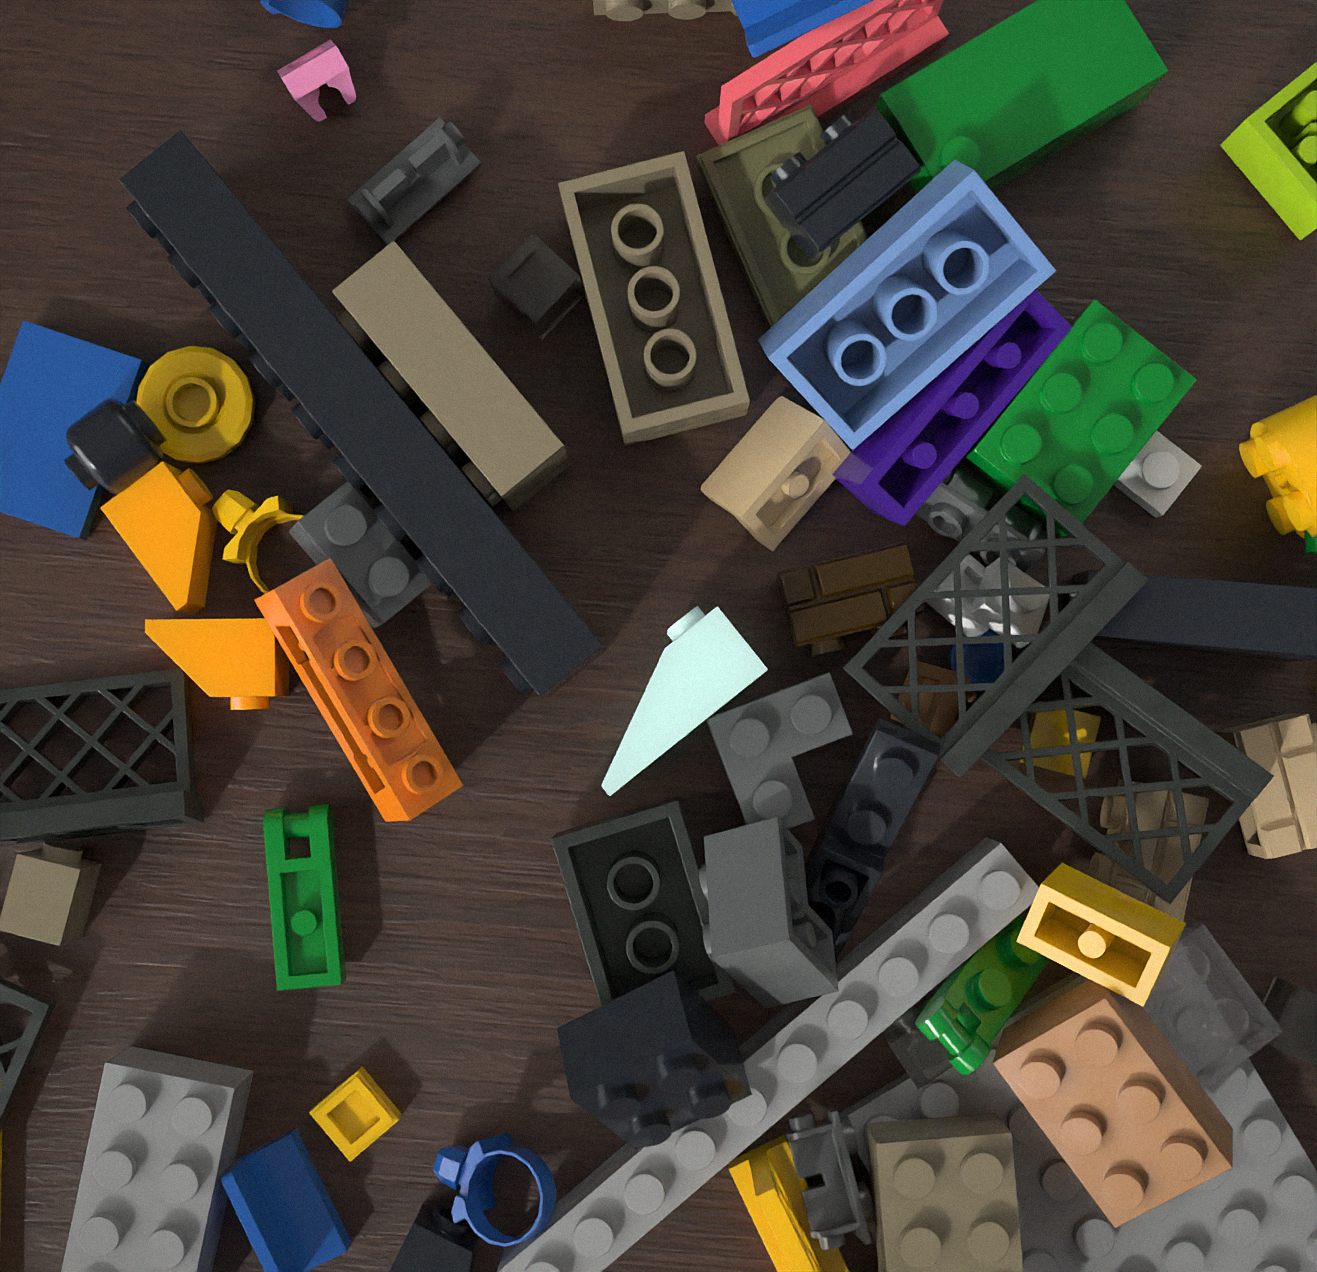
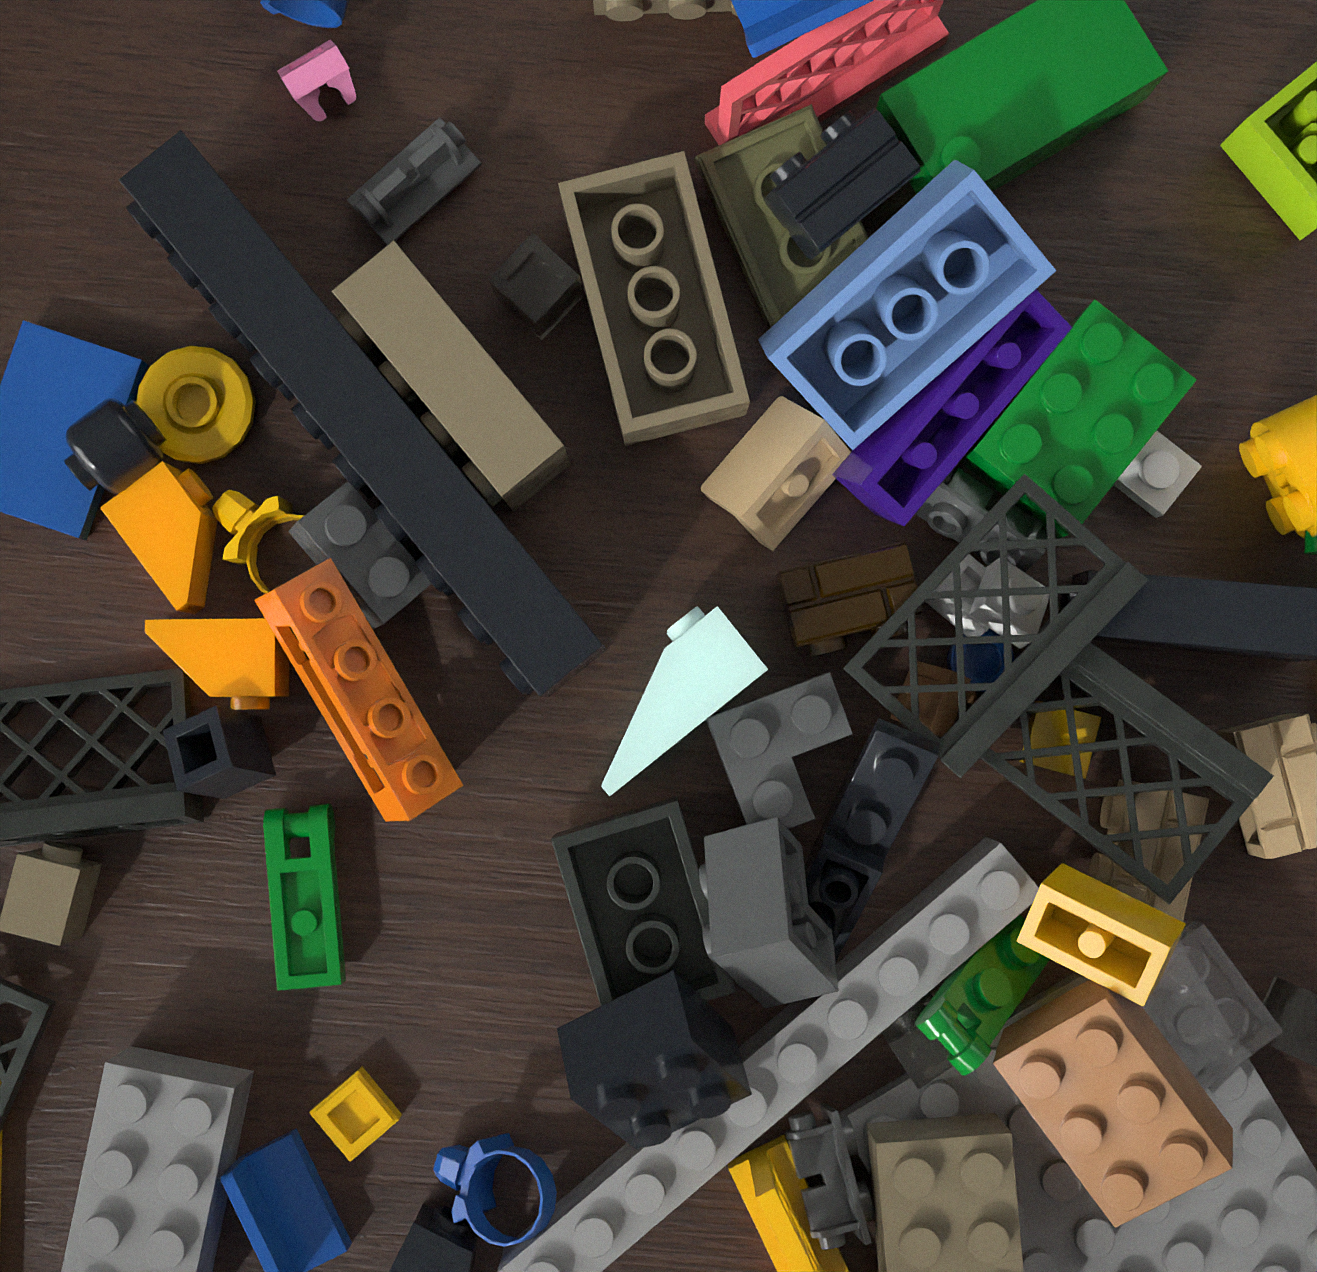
none -> black brick [163,706,276,799]

